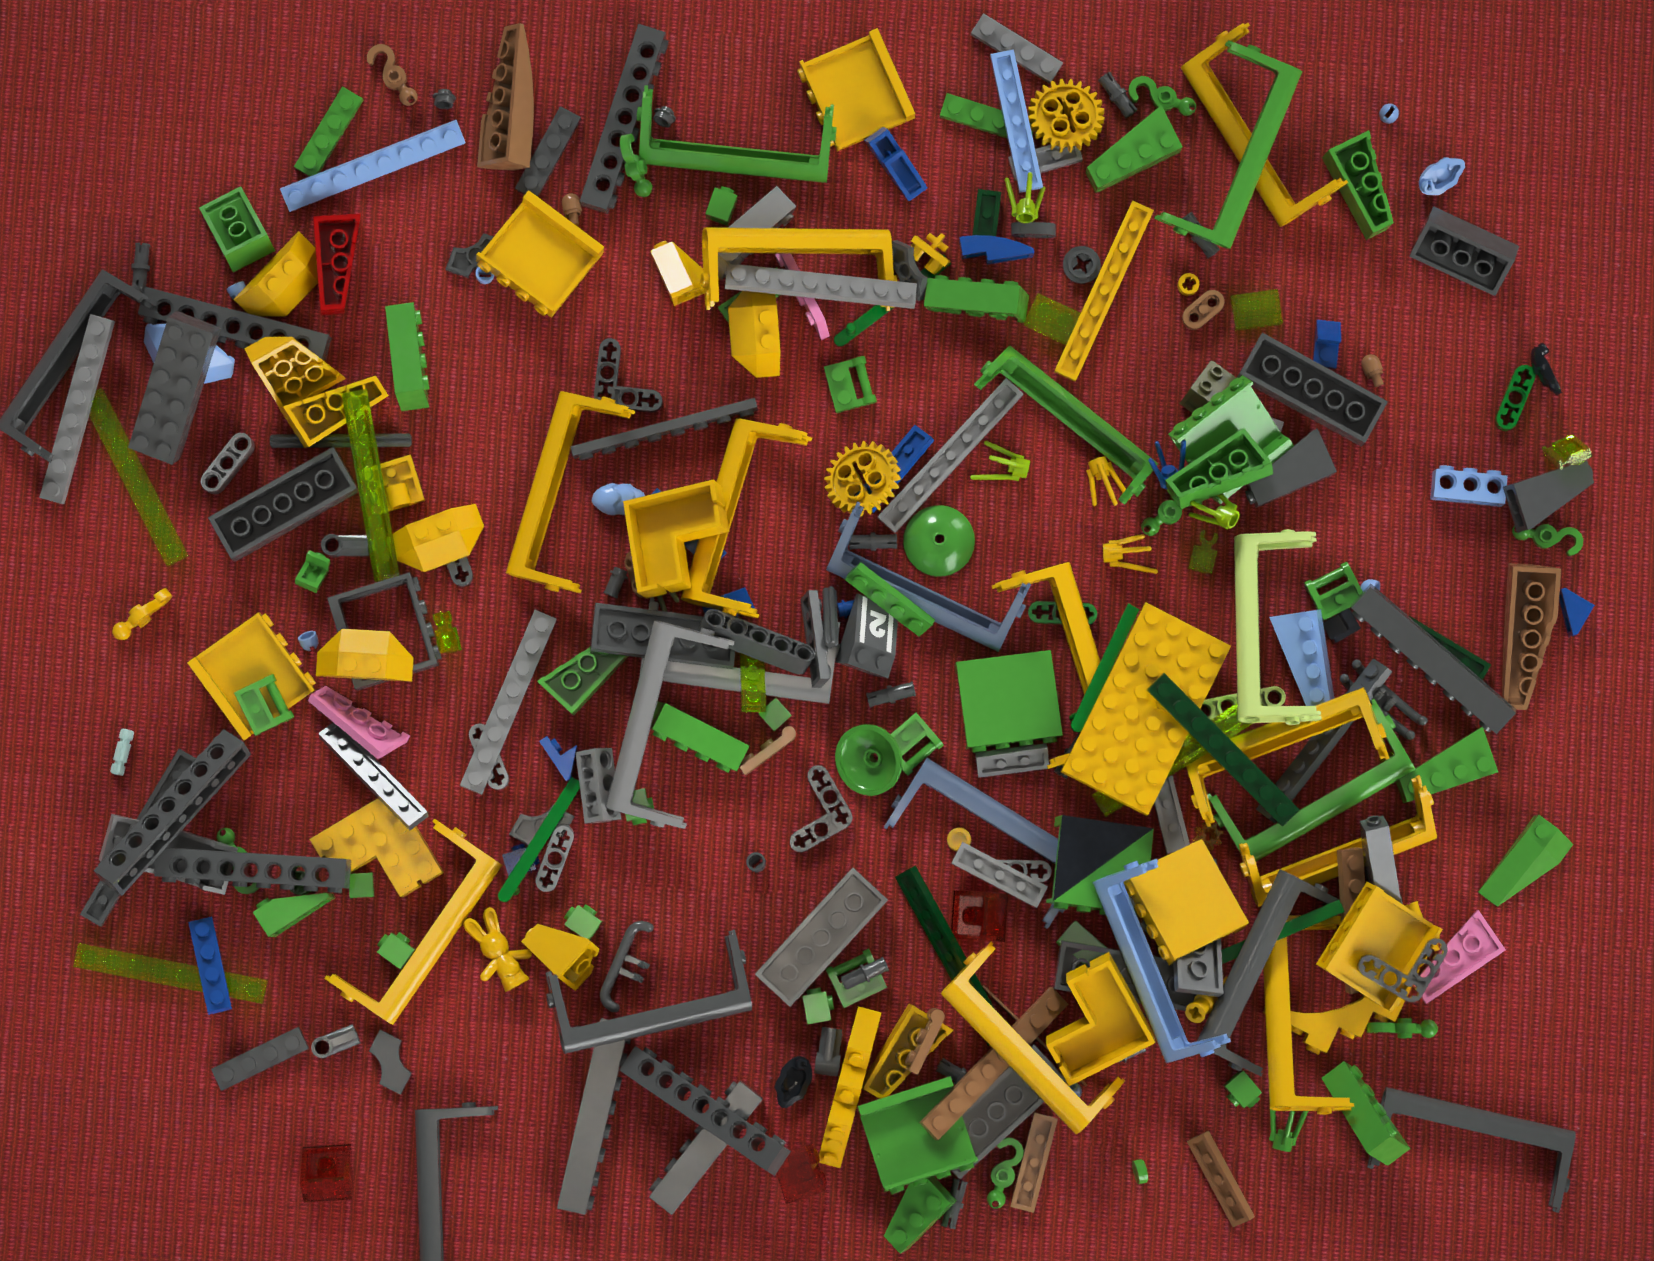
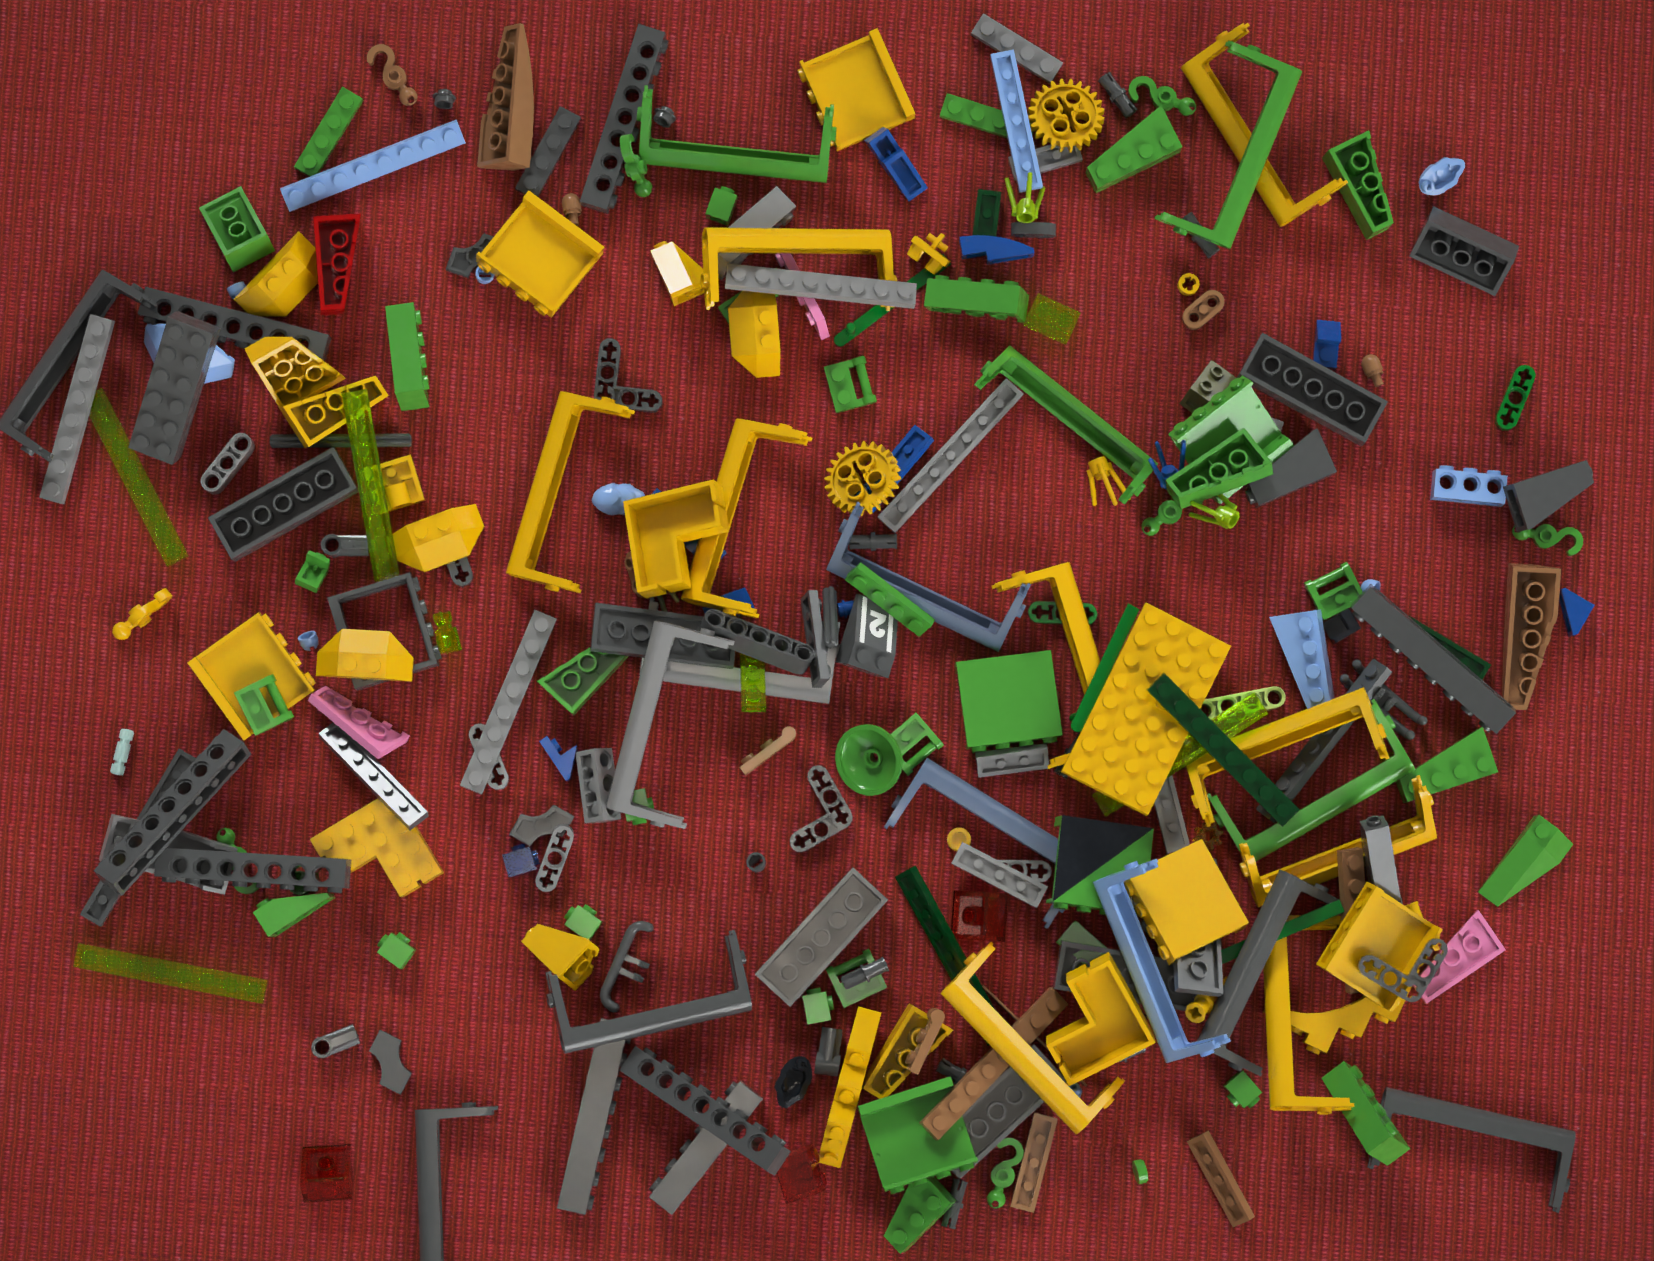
dark grey pin [131,243,150,290] -> none
blue plate [188,917,232,1015] -> none
dark grey plate [211,1027,310,1091] -> none
yellow piece [325,819,503,1025] -> none
bright green tile [349,873,375,898] -> none
yellow animal [463,907,532,992] -> none
green piece [498,777,580,902] -> none
dark grey plate [571,398,758,461] -> none
dark grey pin [603,567,628,599] -> none
bright green wedge [650,701,749,773] -> none
bright green tile [758,698,792,731] -> none
dark grey pin [866,681,916,708] -> none
dark grey tile [892,240,928,301] -> none
bright green dish [903,505,975,577] -> none
lime plant [970,441,1030,481] -> none
yellow plate [1054,200,1154,382] -> none
dark grey gear [1063,246,1101,284] -> none
yellow plant [1103,534,1158,574] -> none
clear neon green plate [1188,530,1218,575] -> none
clear neon green plate [1230,289,1283,331] -> none
yellowish green piece [1234,529,1321,725] -> none
bright green plant [1269,1109,1308,1152] -> none
bright green piece [1367,1018,1438,1038] -> none
light blue hinge [1379,104,1399,124] -> none
black arm [1530,343,1562,395] -> none
clear neon green plate [1542,434,1592,470] -> none

